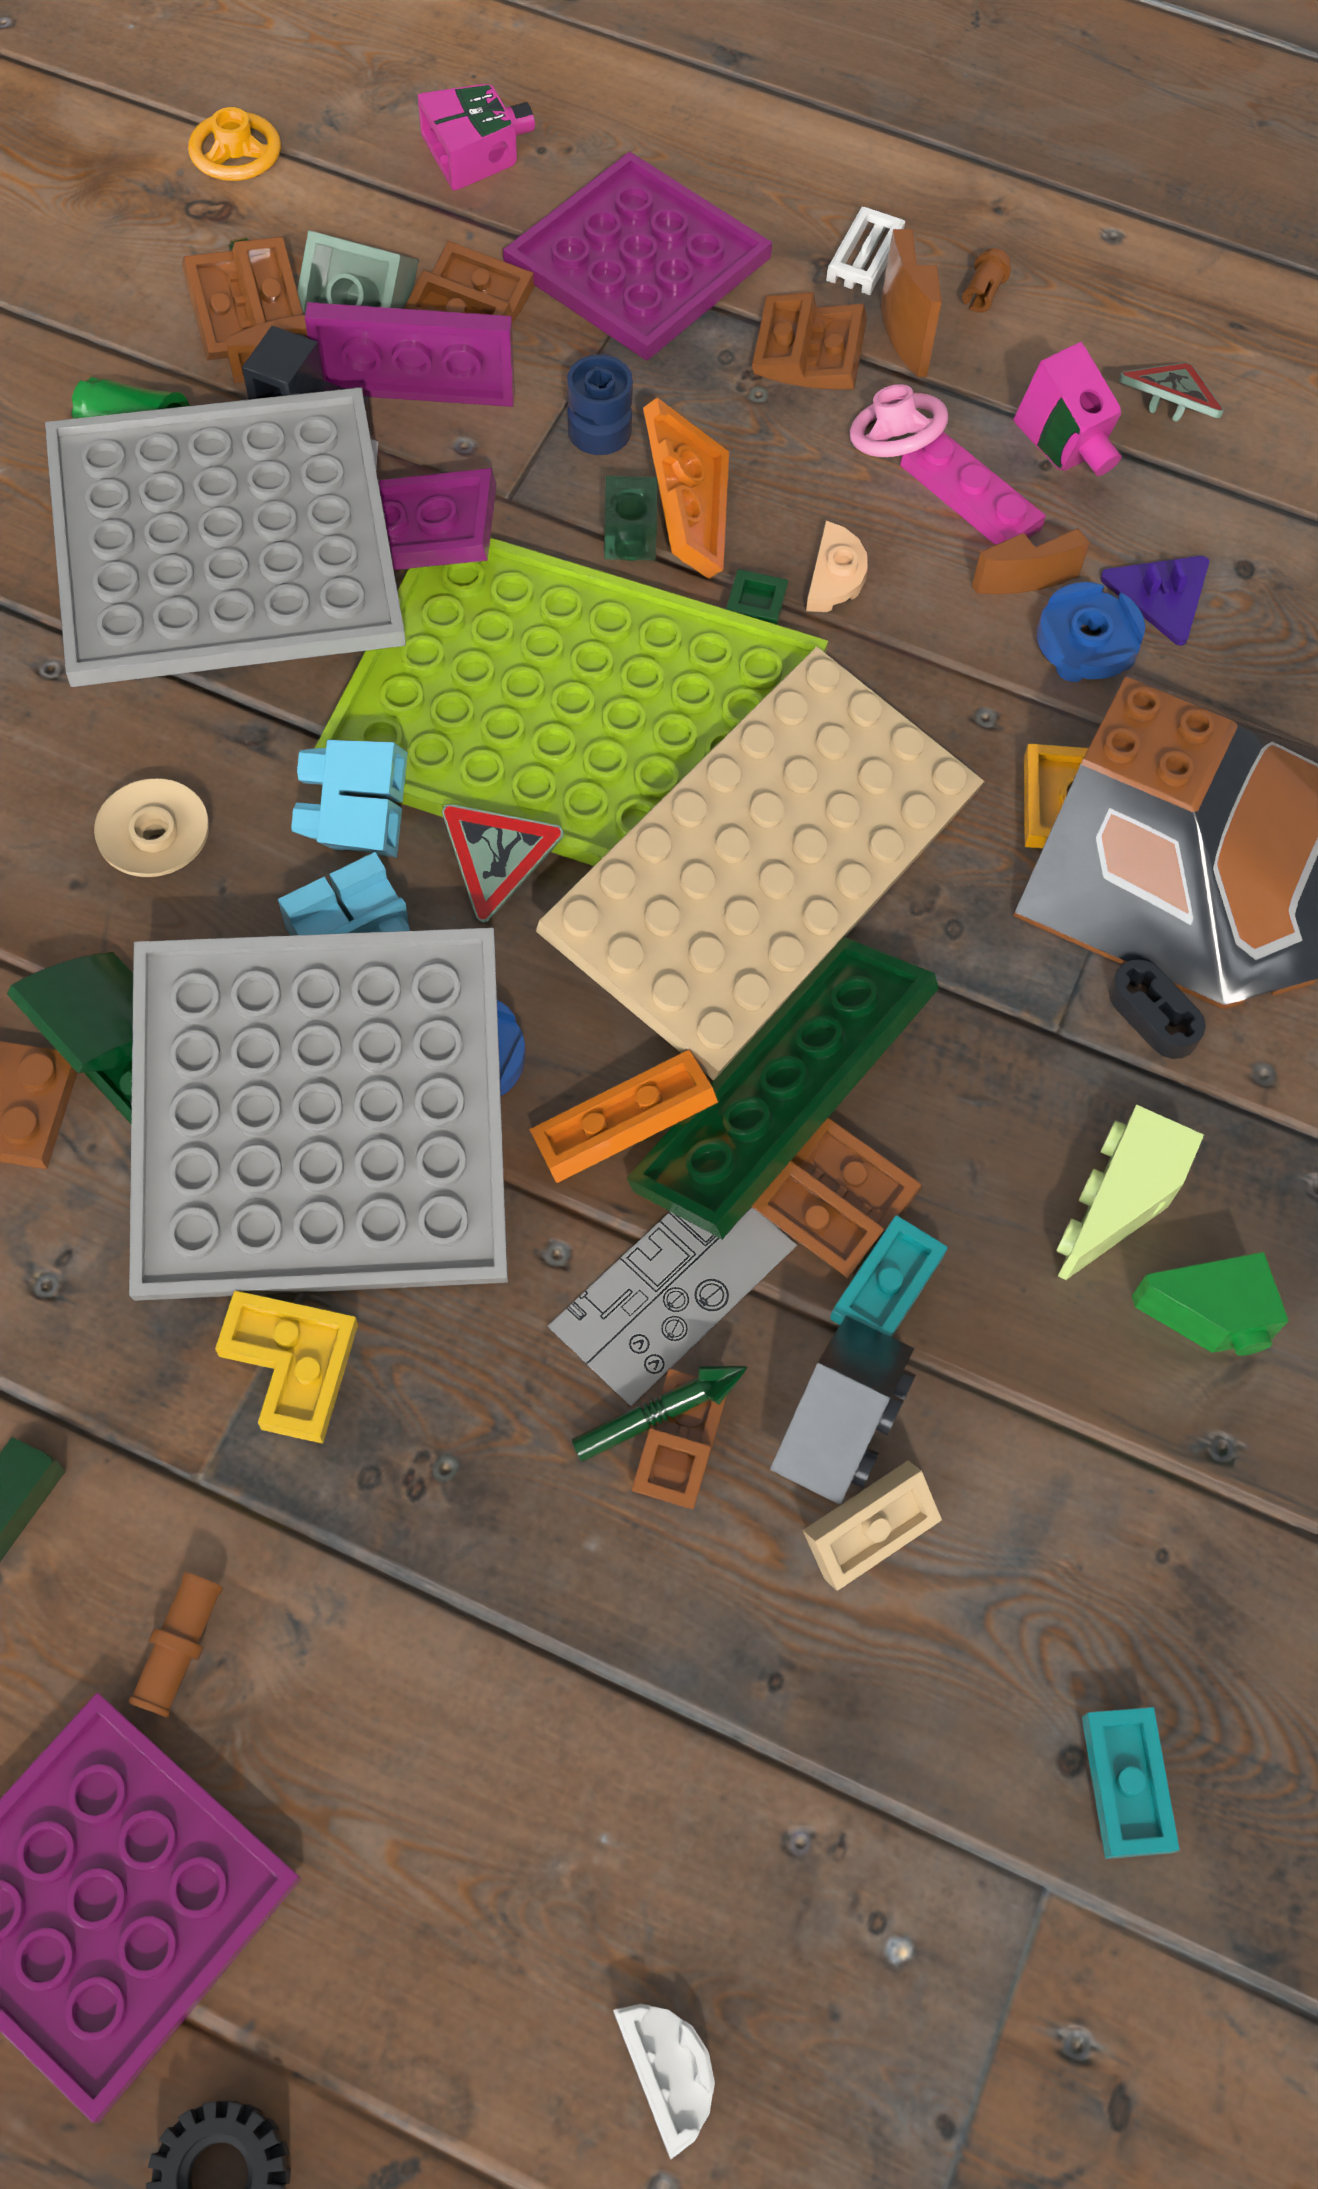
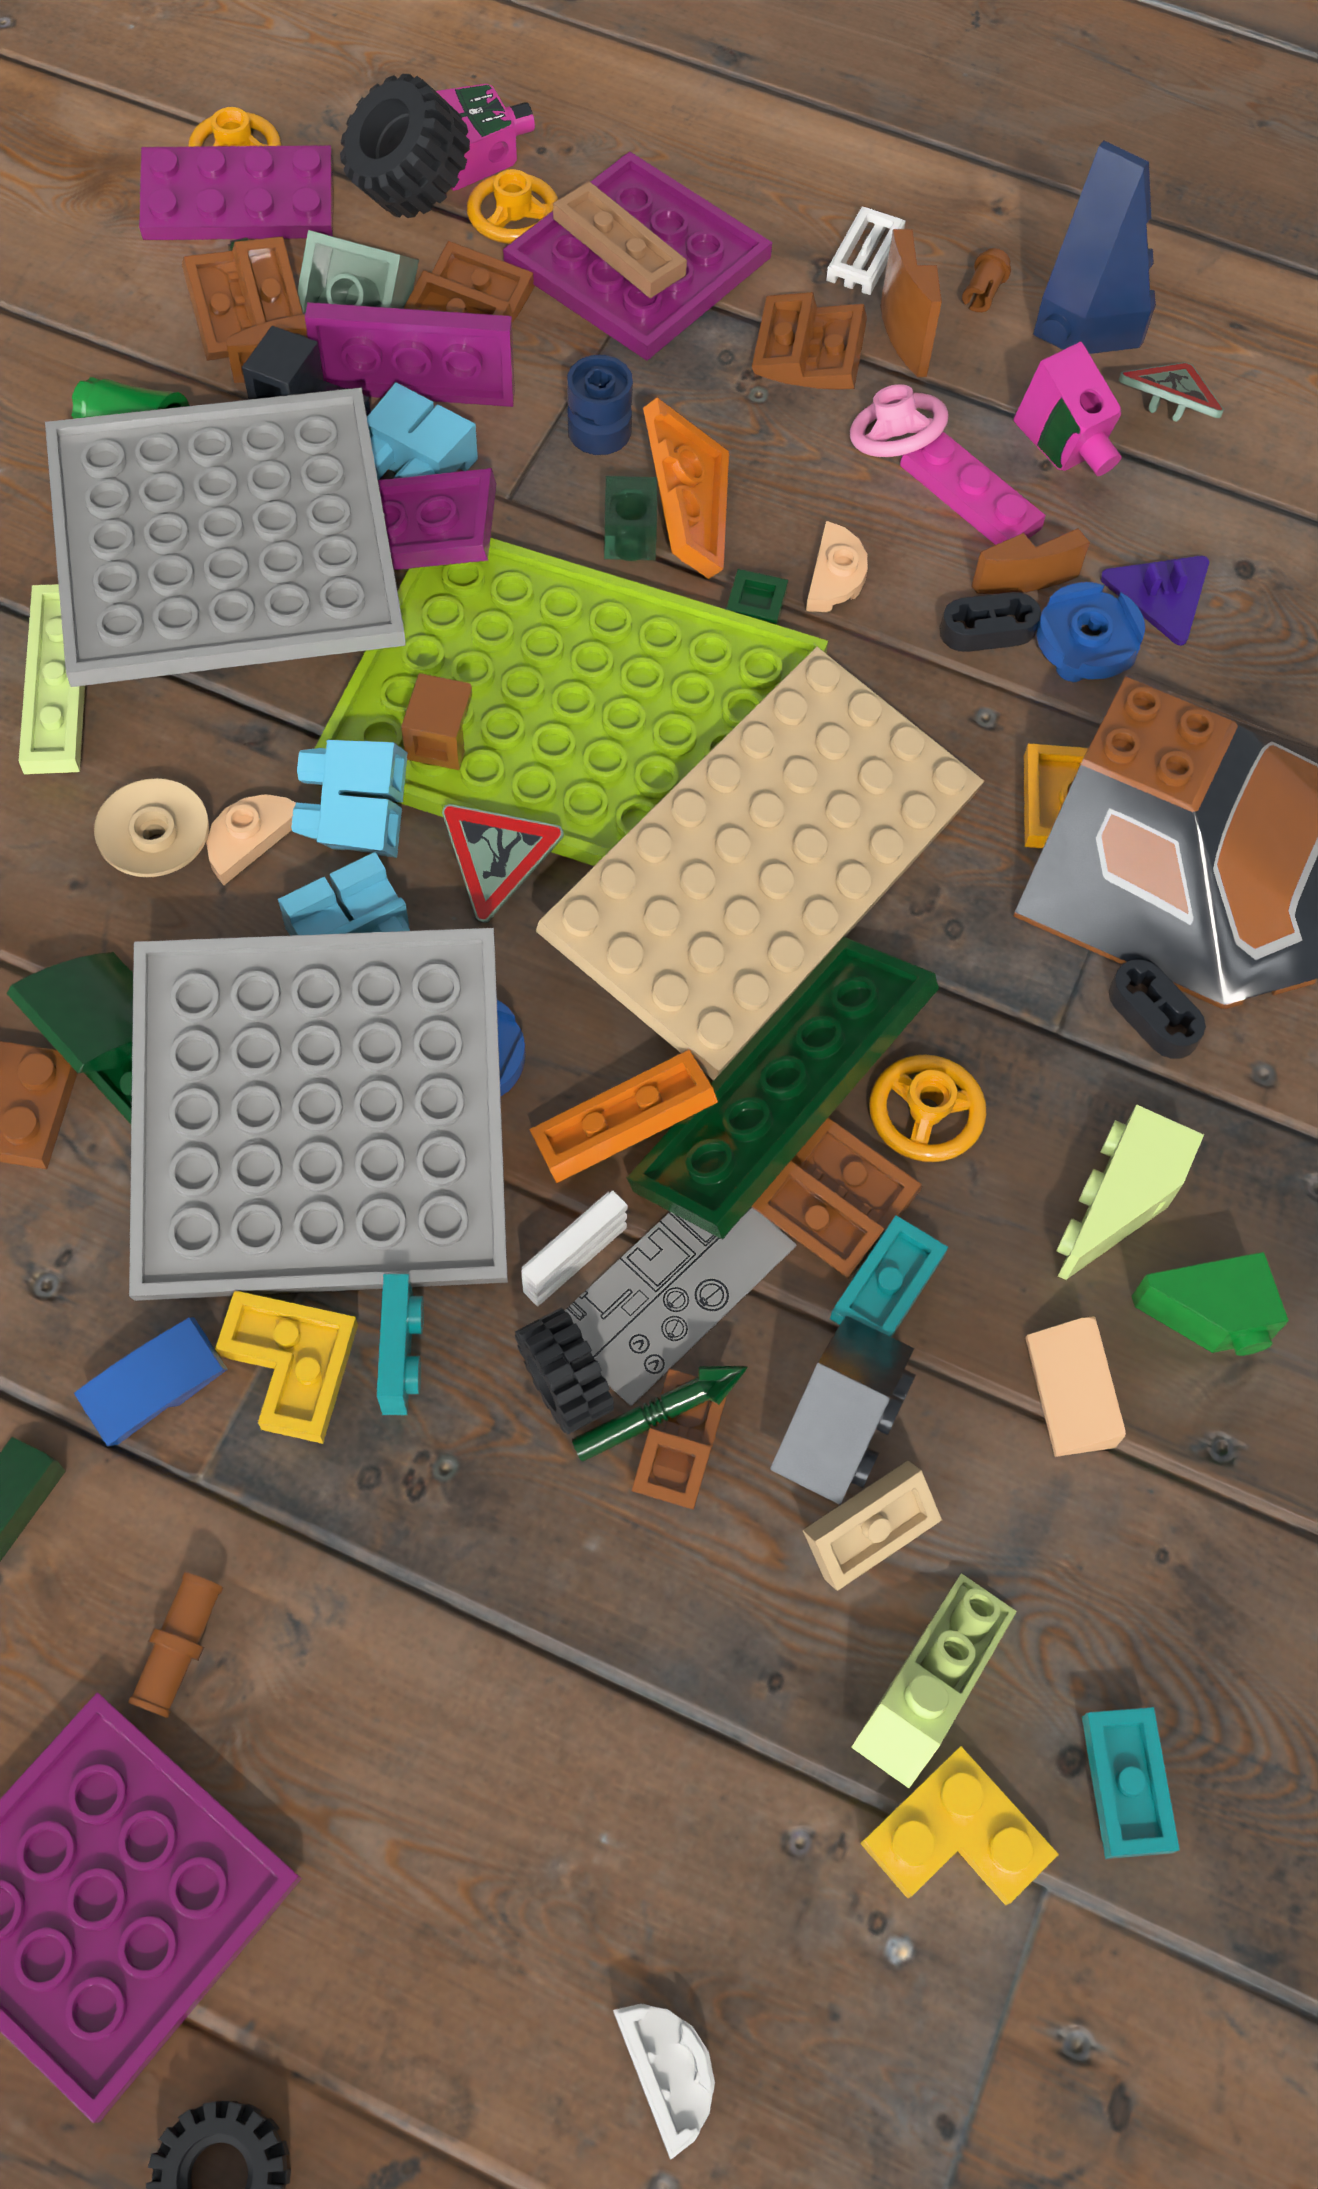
none -> yellowish green plate [19,584,85,774]
none -> blue slope [74,1317,228,1446]
none -> magenta plate [139,145,333,240]
none -> light nougat plate [206,794,296,886]
none -> black tyre [340,74,470,218]
none -> medium azure hips [367,382,478,480]
none -> teal plate [377,1274,424,1415]
none -> dark orange panel [401,673,472,770]
none -> light orange piece [467,169,559,244]
none -> black tyre [515,1308,614,1435]
none -> white tile [521,1191,628,1307]
none -> medium nougat plate [553,181,687,298]
none -> yellowish green slope [852,1573,1017,1788]
none -> yellow plate [860,1746,1059,1906]
none -> light orange piece [869,1054,986,1162]
none -> black beam [940,592,1041,652]
none -> light nougat slope [1025,1316,1126,1457]
none -> dark blue wedge [1033,140,1156,354]

